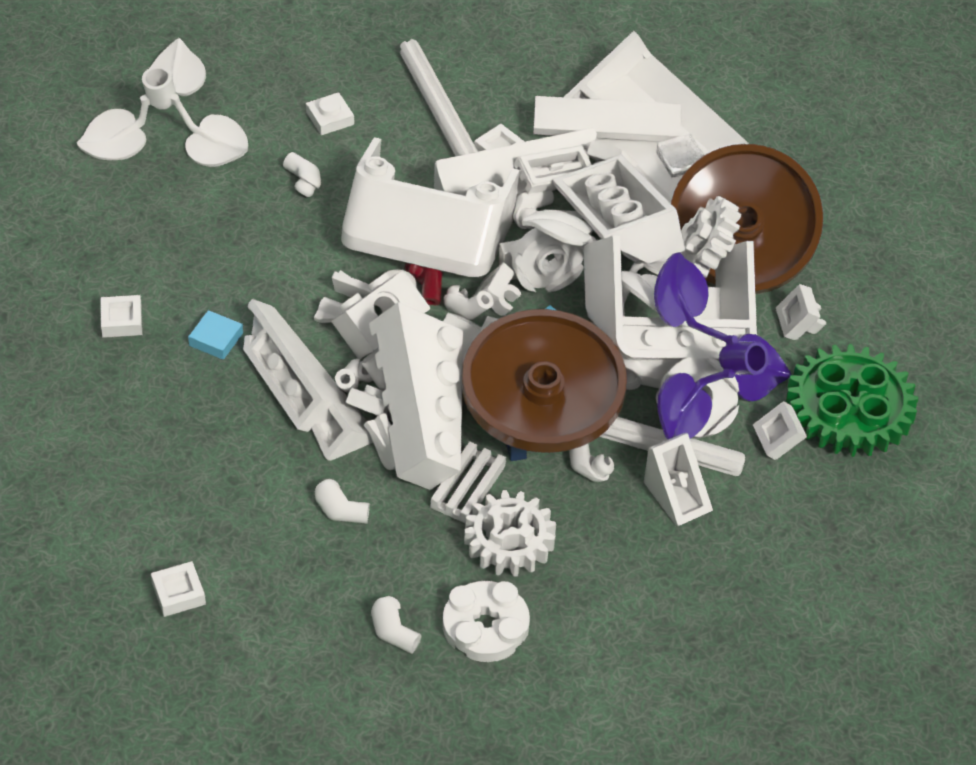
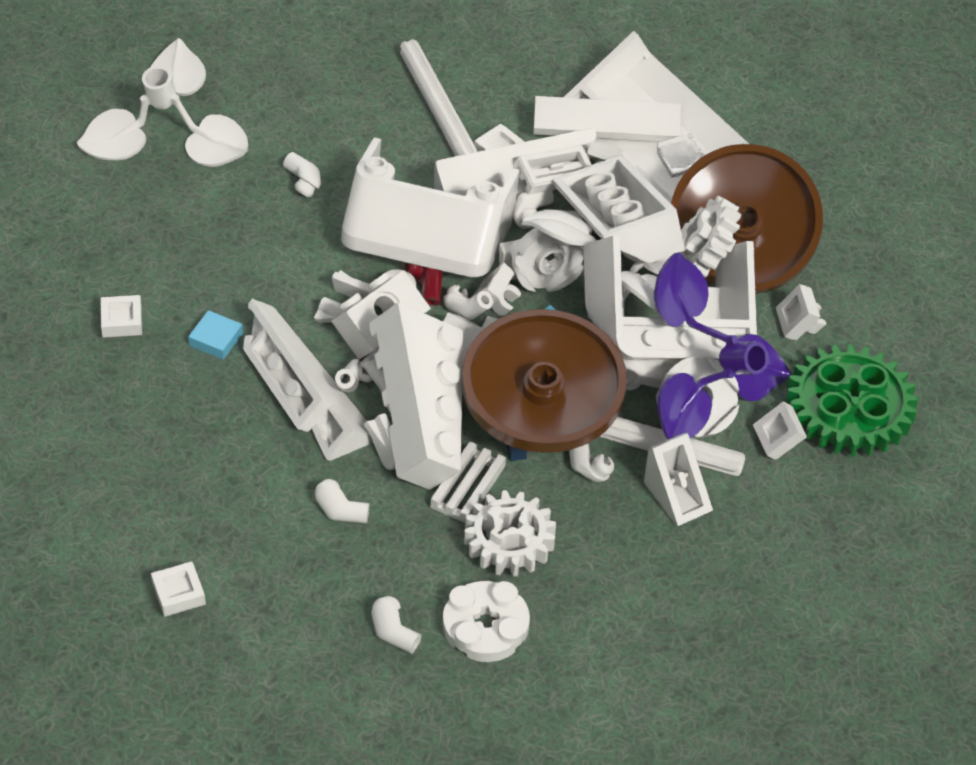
white plate [306,92,354,135] -> none
white plate [345,385,392,420] -> none

